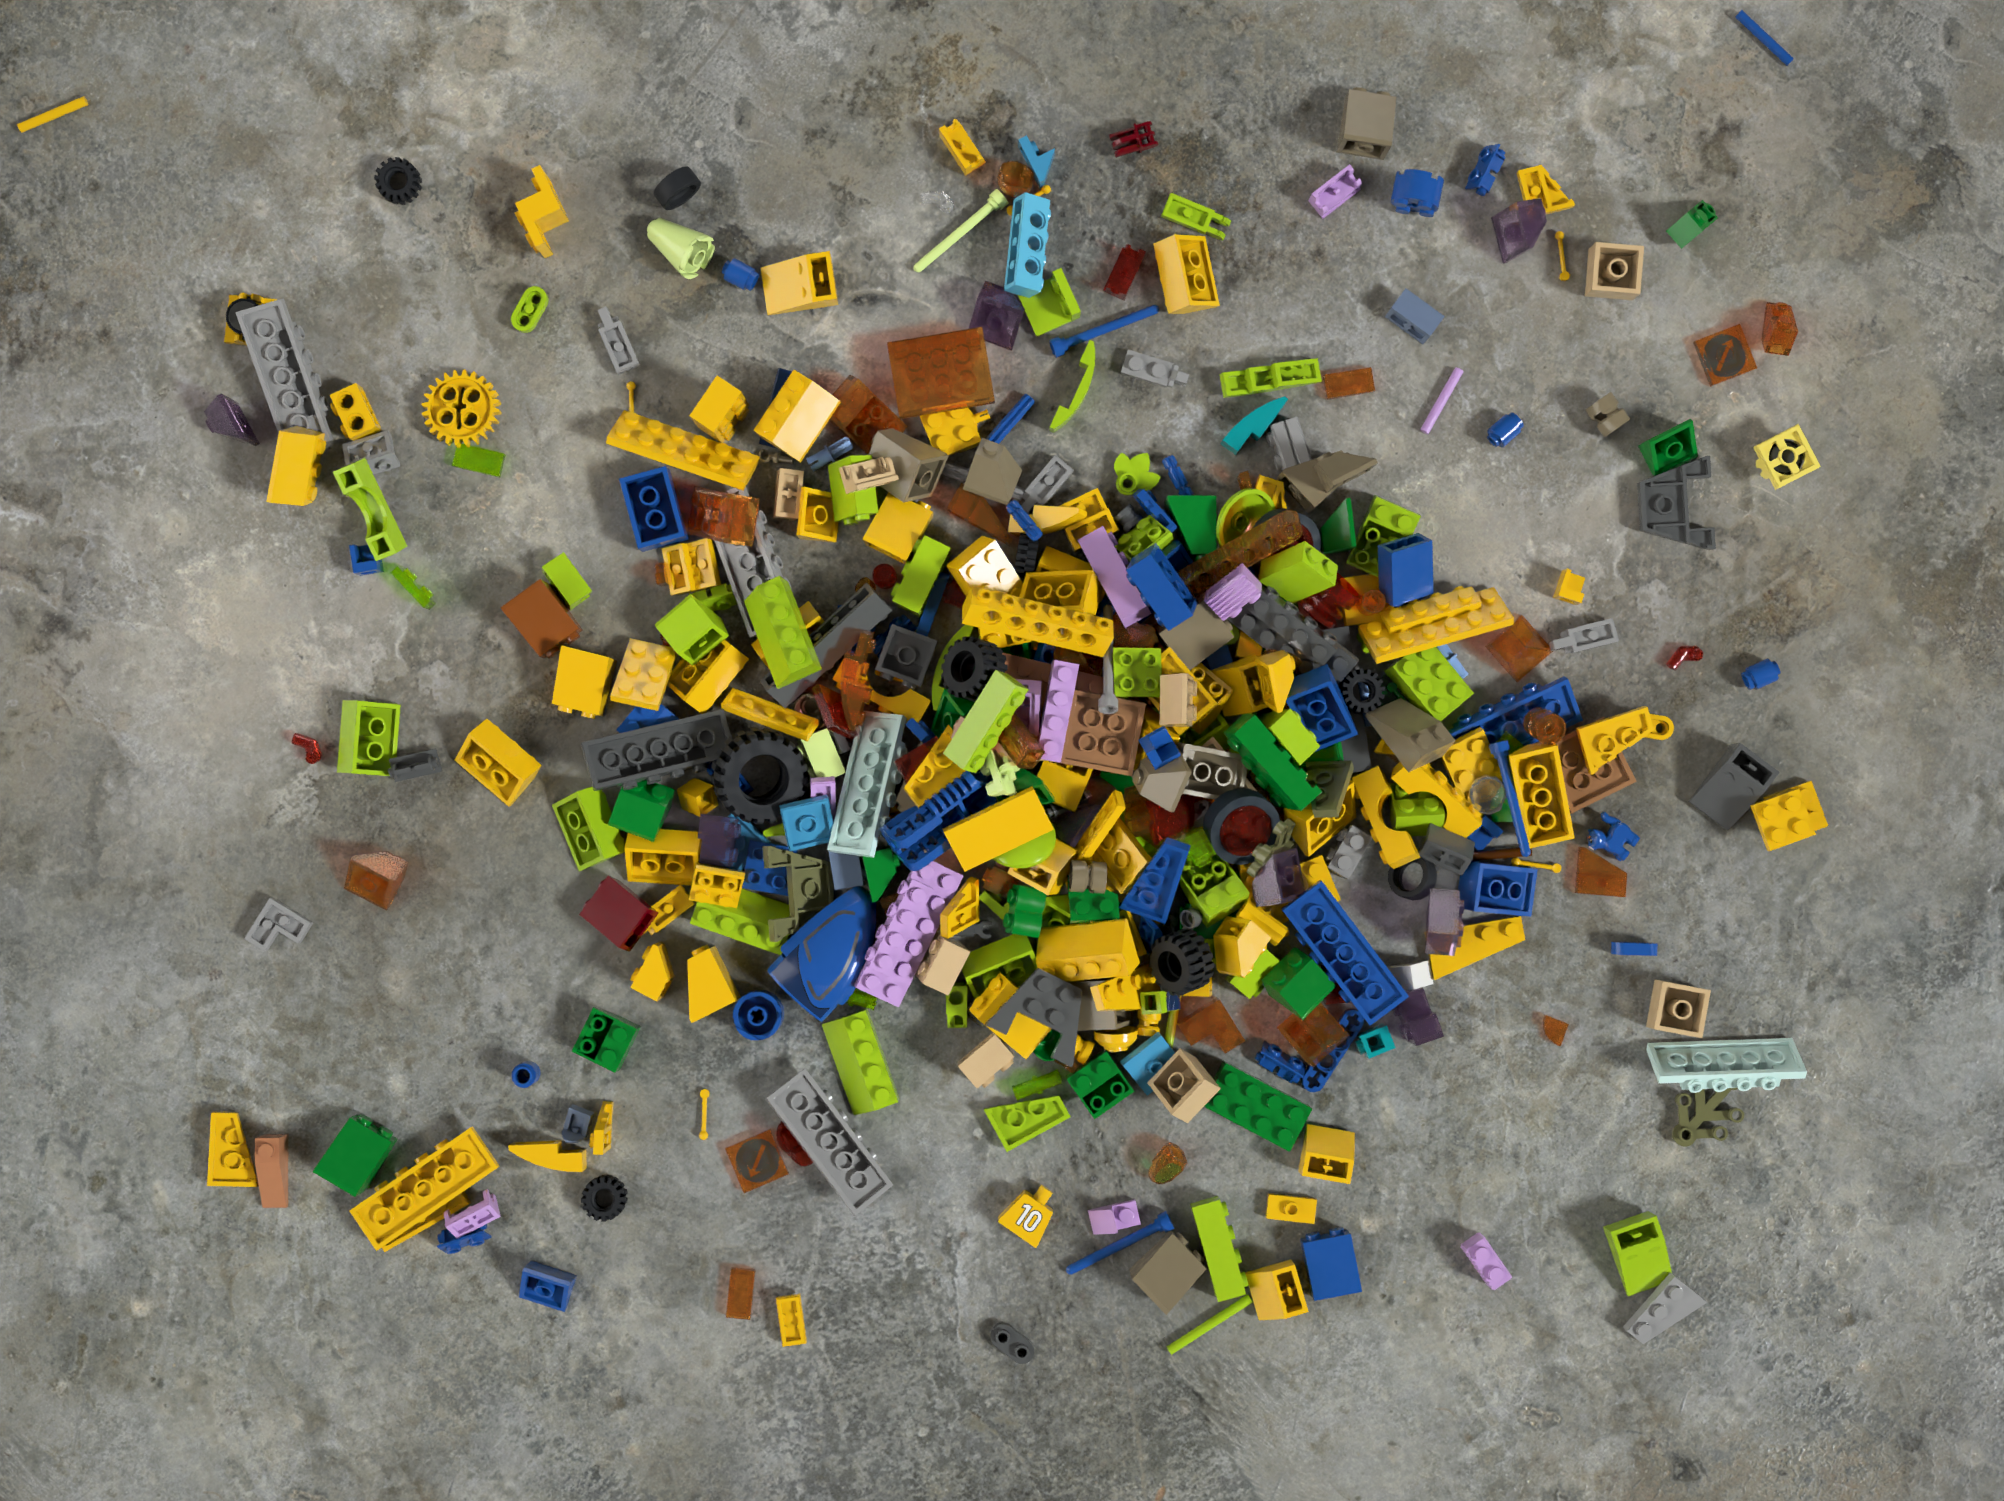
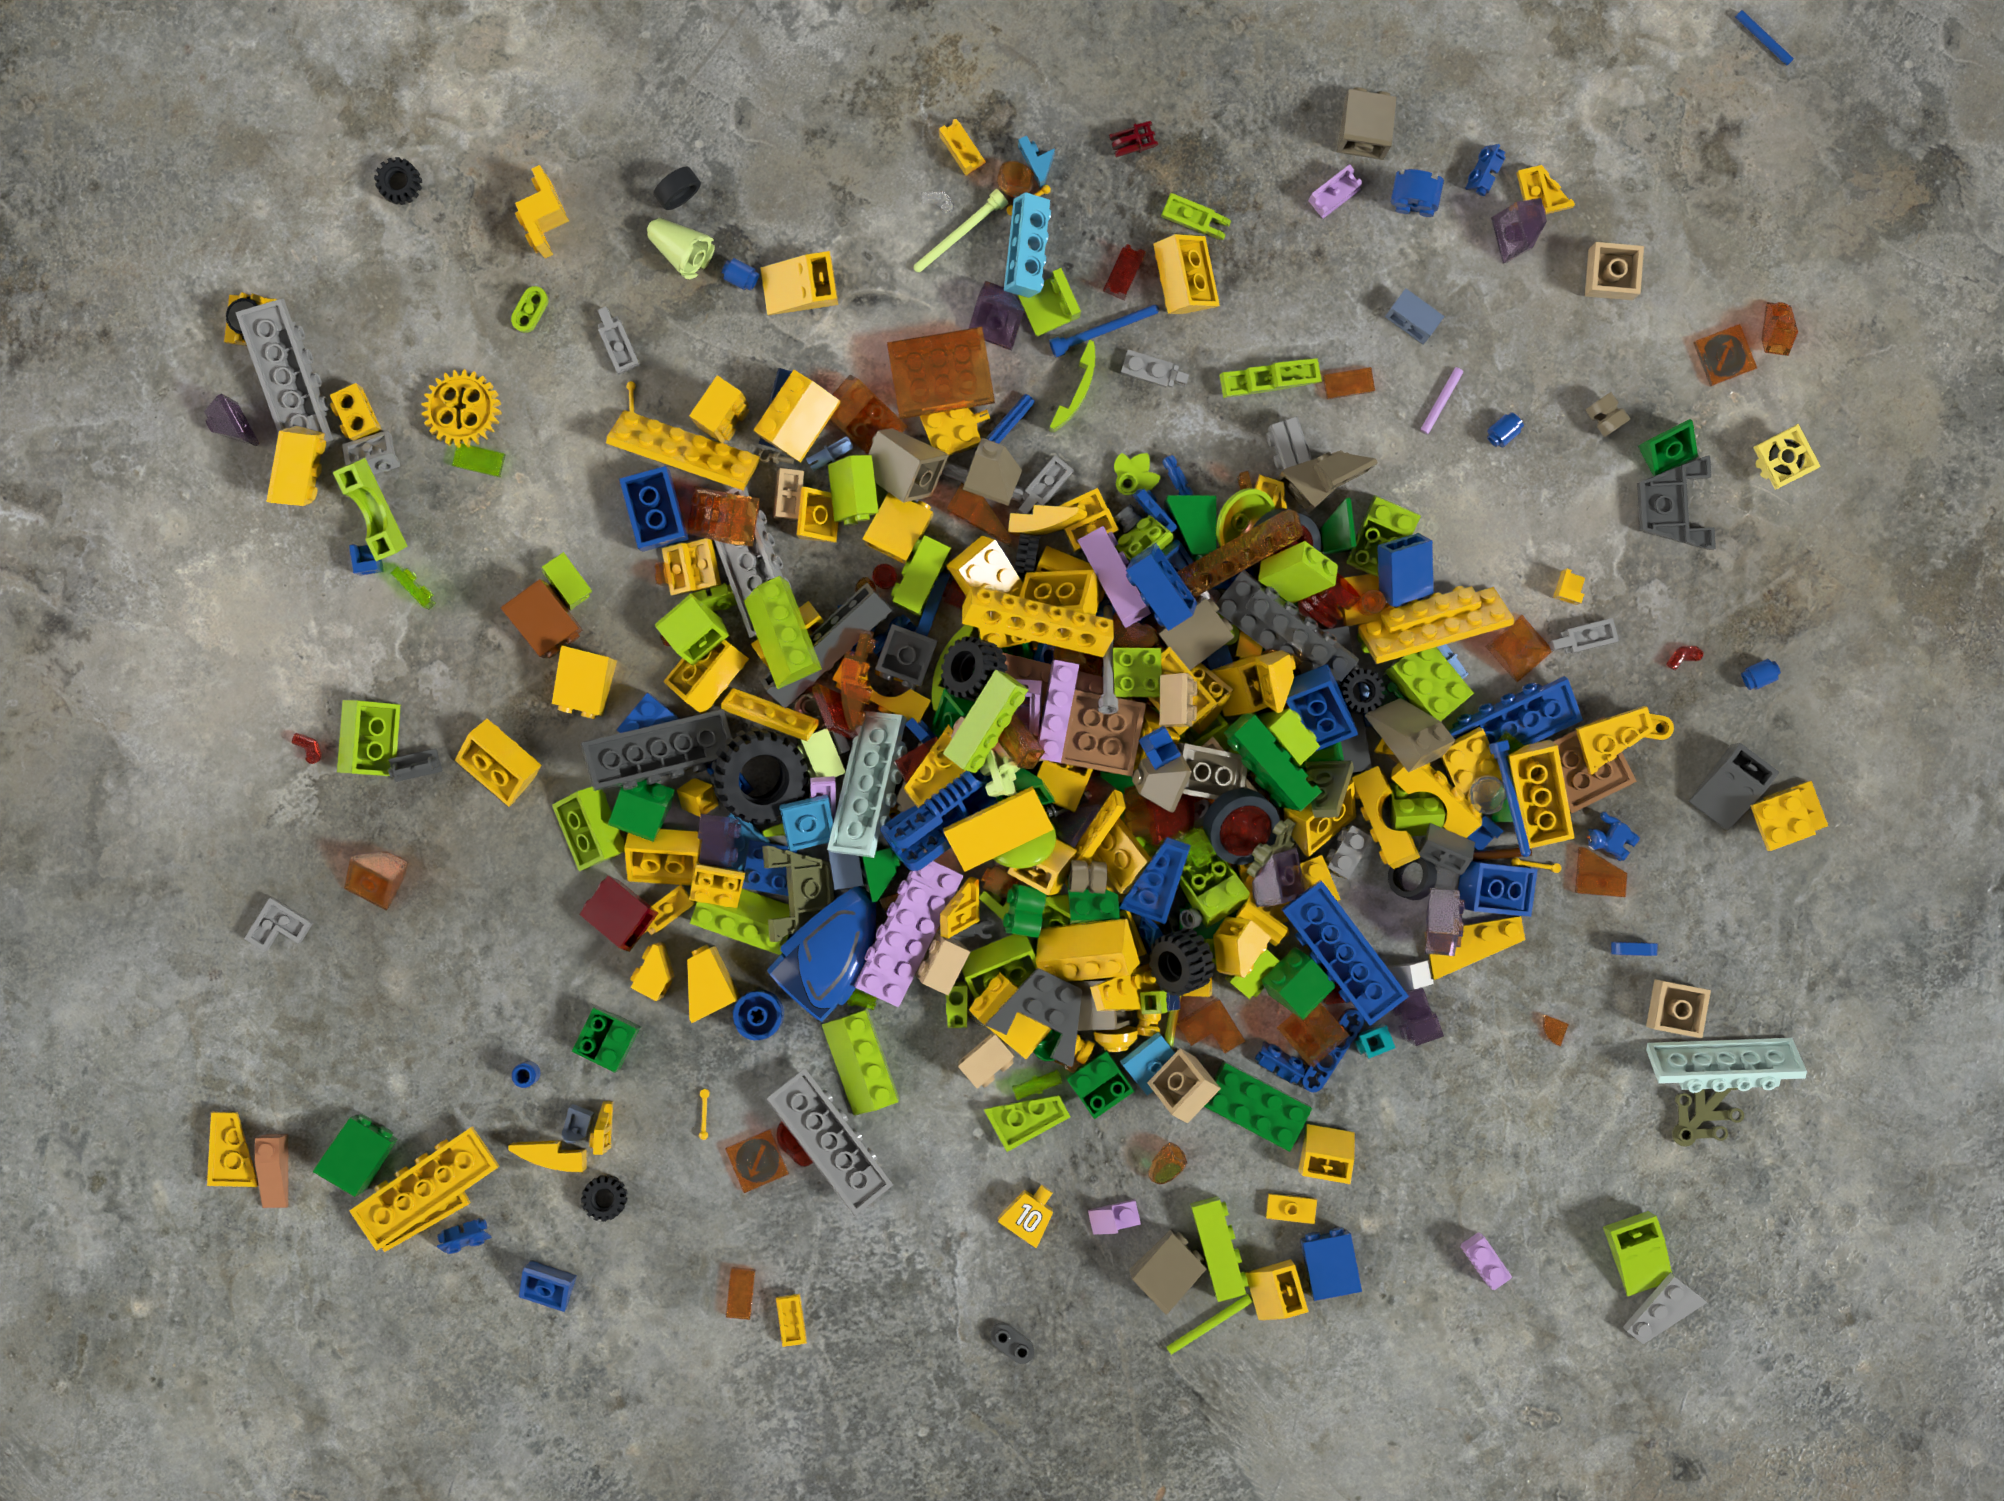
yellow bar [17,96,89,133] -> none
lavender hinge [444,1189,501,1239] -> none
yellow plate [610,638,677,711] -> none
tan hinge [839,457,899,494] -> none
blue axle [1006,500,1043,541] -> none
blue piece [1066,1211,1175,1275] -> none
lavender brick [1204,563,1262,621] -> none
teal slope [1220,396,1288,455] -> none
clear orange wheel [1523,707,1566,745] -> none
yellow hinge [1555,231,1570,281] -> none
green slope [1666,200,1718,249] -> none

